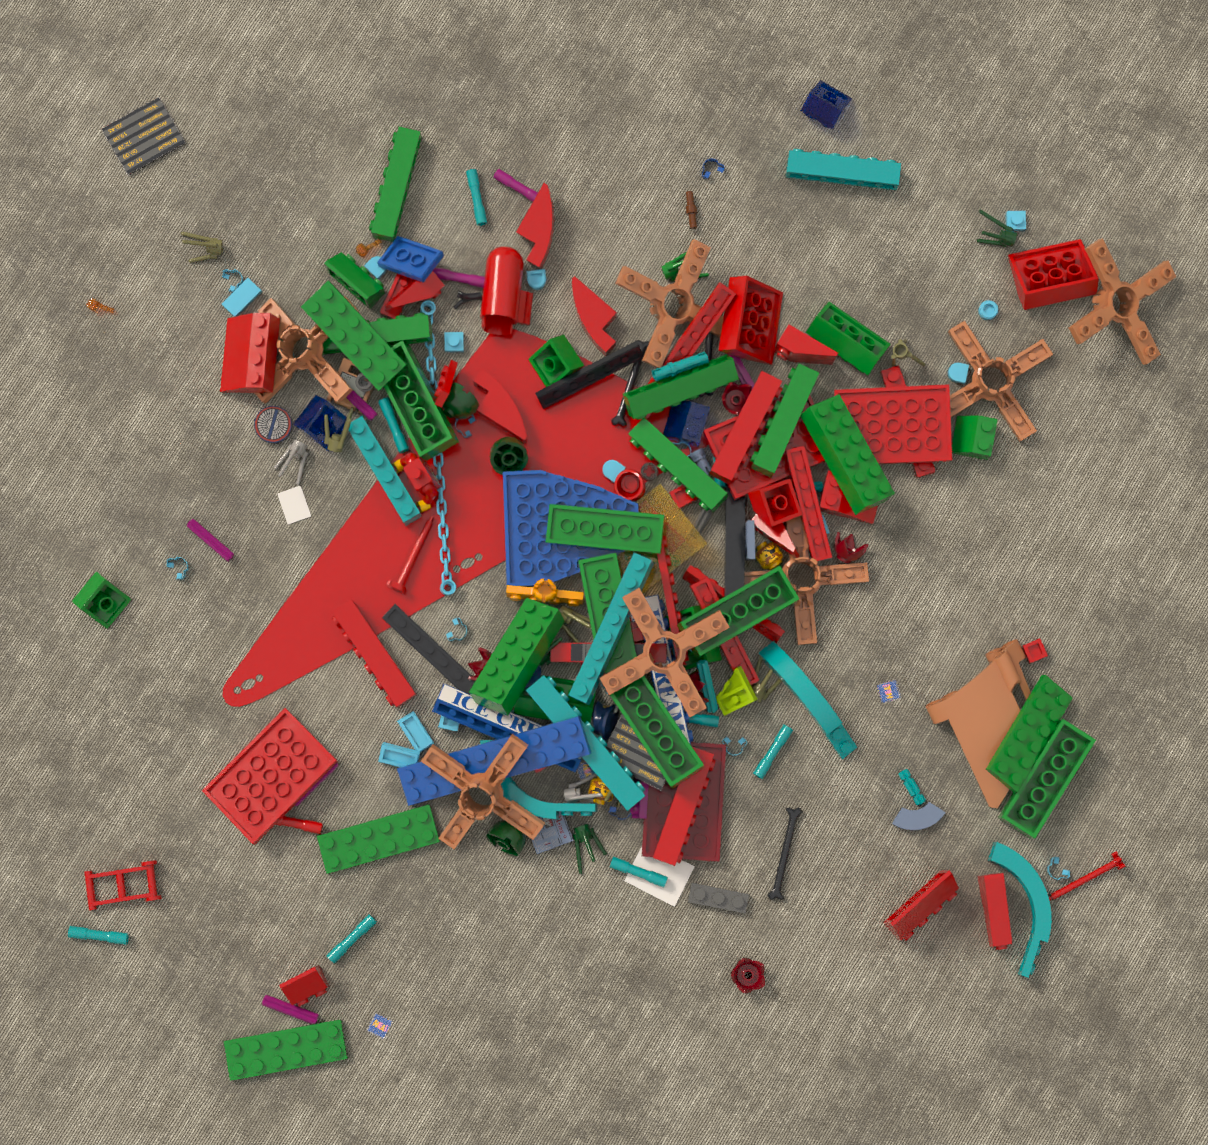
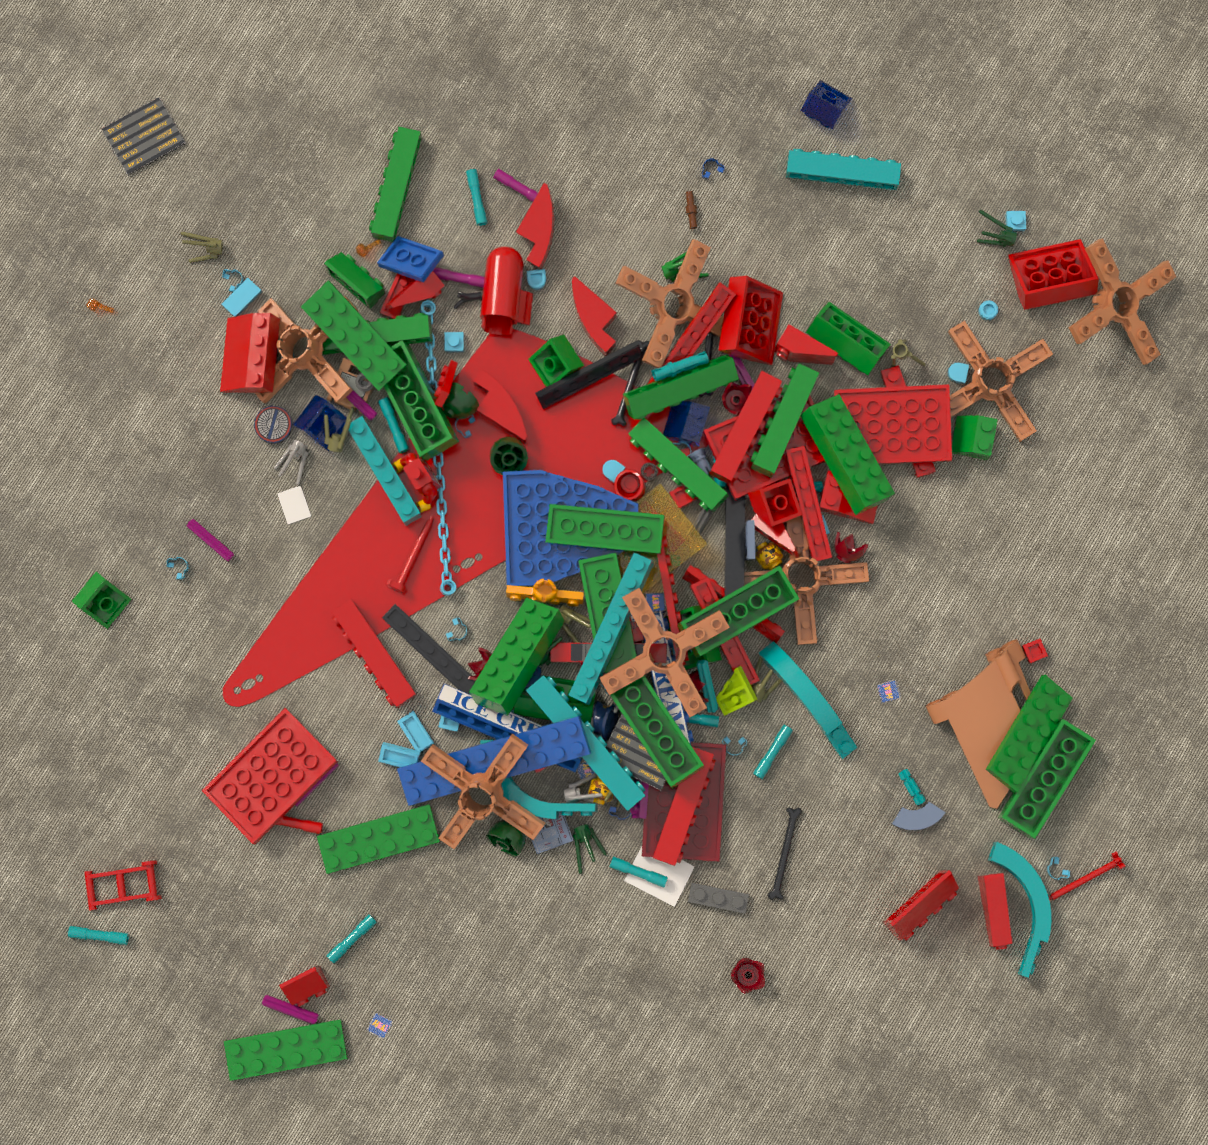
medium azure tile [364,256,387,280] -> none
none -> tile [645,593,666,613]

